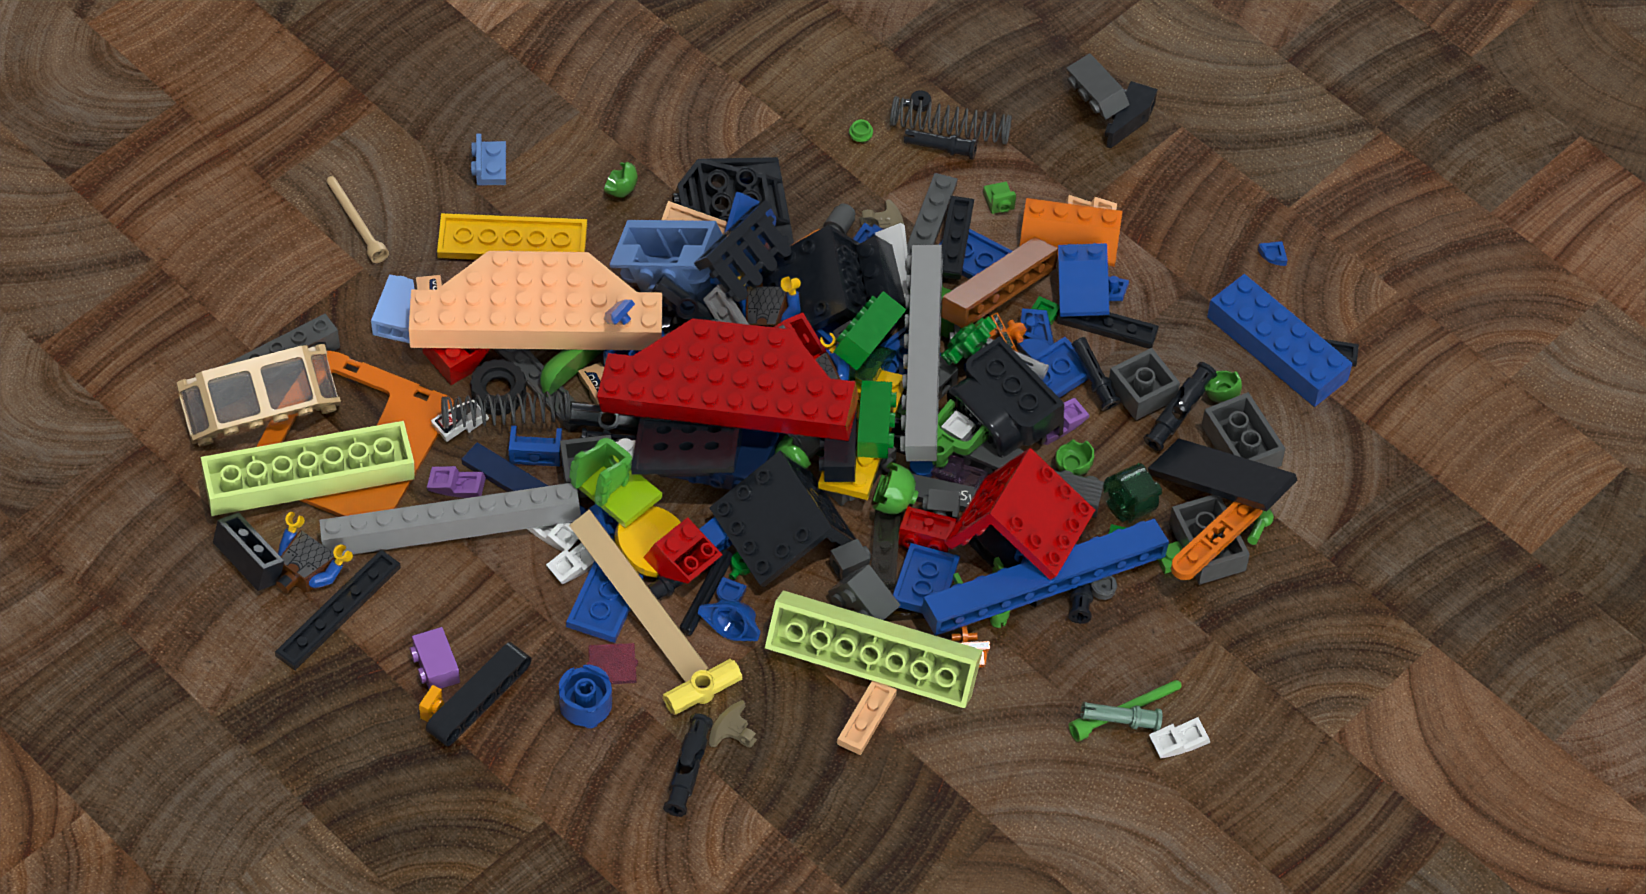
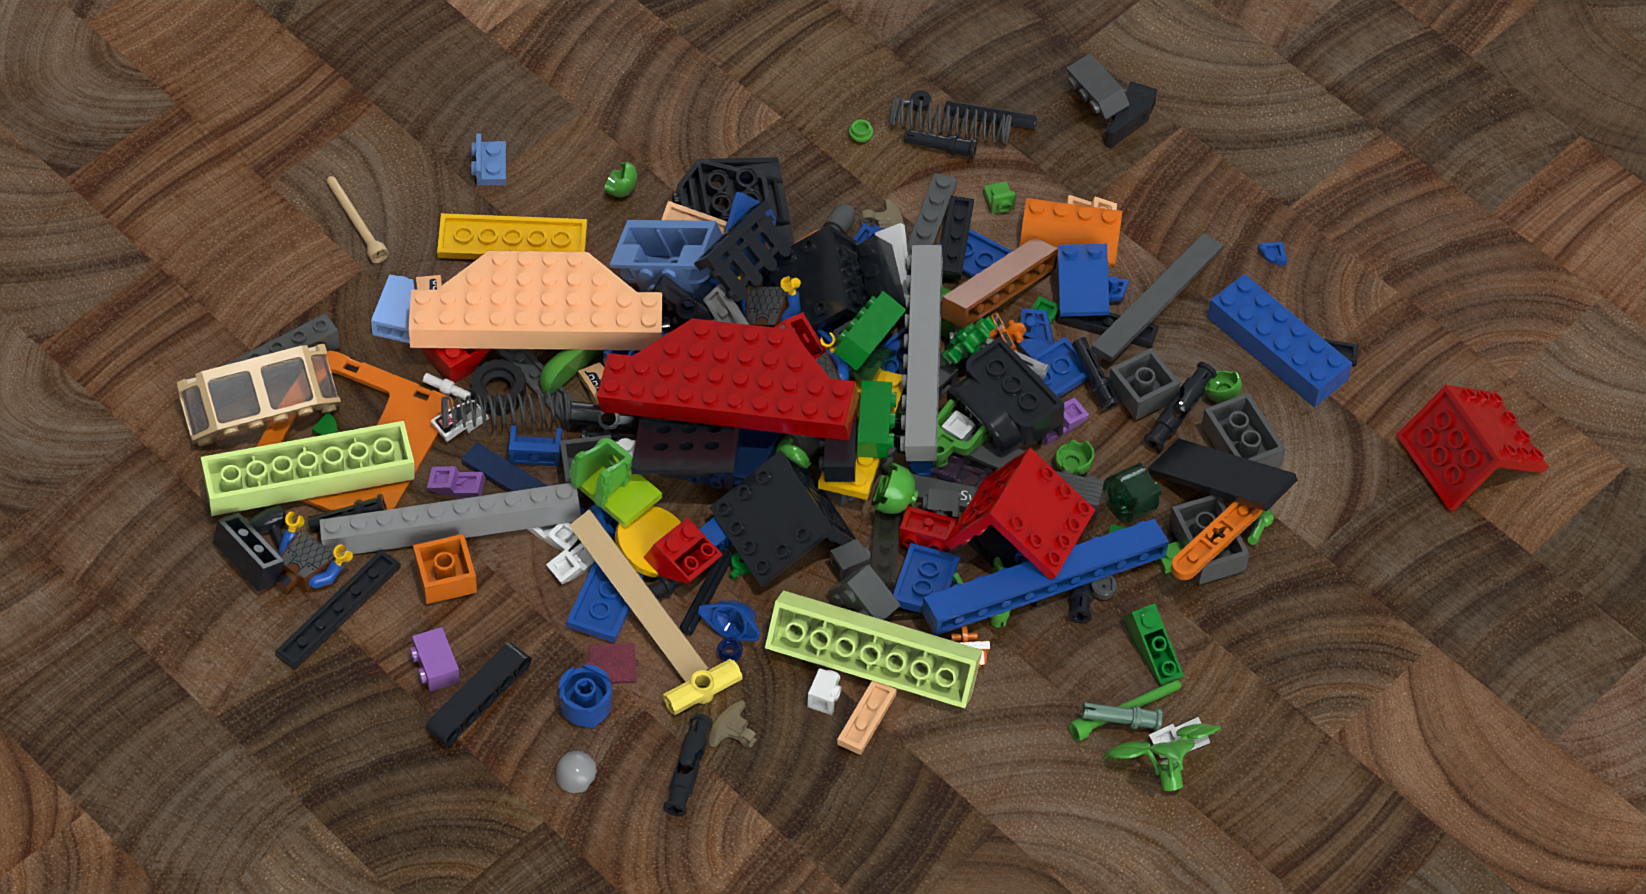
light orange plate [419,685,444,722] -> none
blue piece [604,299,635,325] -> none
blue tile [717,577,747,602] -> none
none -> black piece [248,505,287,550]
none -> black pin [308,494,387,533]
none -> green tile [312,412,337,436]
none -> orange brick [413,534,477,604]
none -> white bar [423,373,472,401]
none -> light grey hair [555,750,597,793]
none -> clear blue plate [717,637,743,662]
none -> white brick [807,668,842,715]
none -> black axle [944,100,1038,129]
none -> dark grey tile [1091,233,1224,363]
none -> bright green plant [1103,724,1222,791]
none -> green slope [1123,603,1184,686]
none -> red bracket [1396,384,1549,511]

